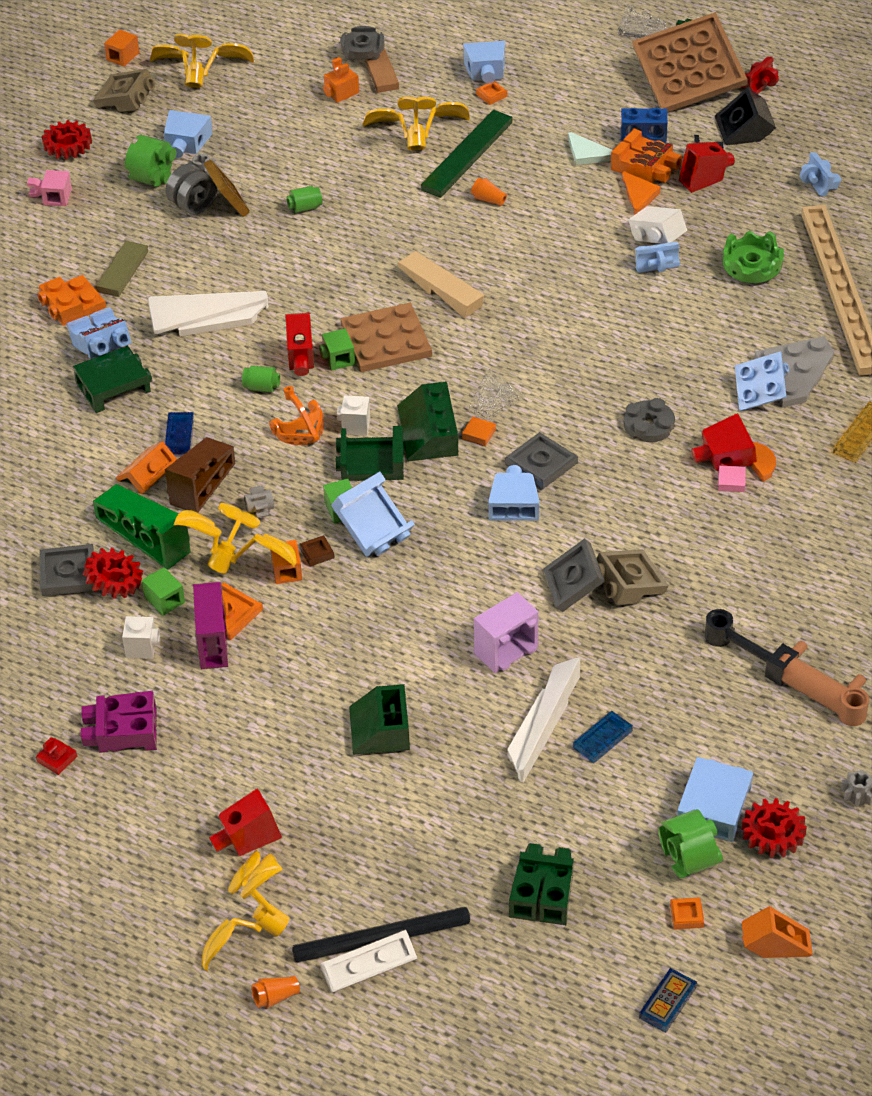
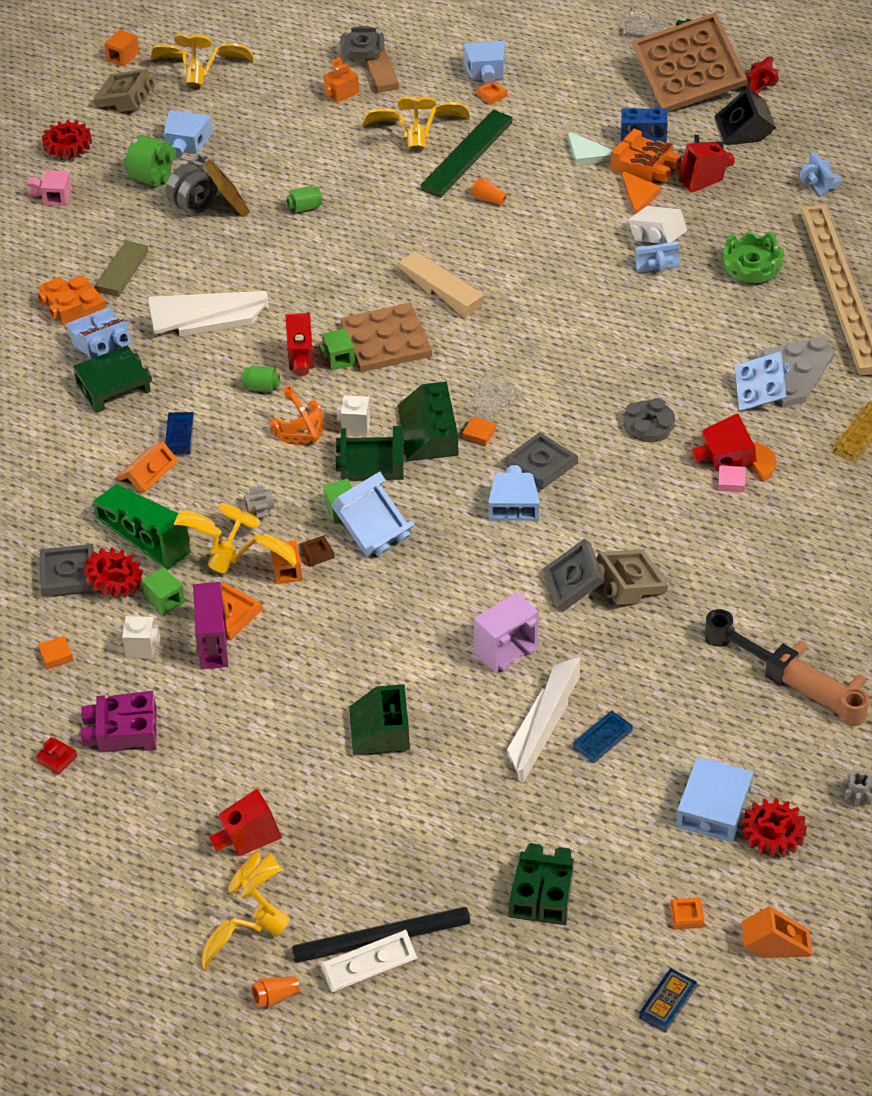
reddish brown wedge [165,437,236,513] -> none
bright green brick [659,809,723,878] -> none
none -> orange tile [38,636,73,669]

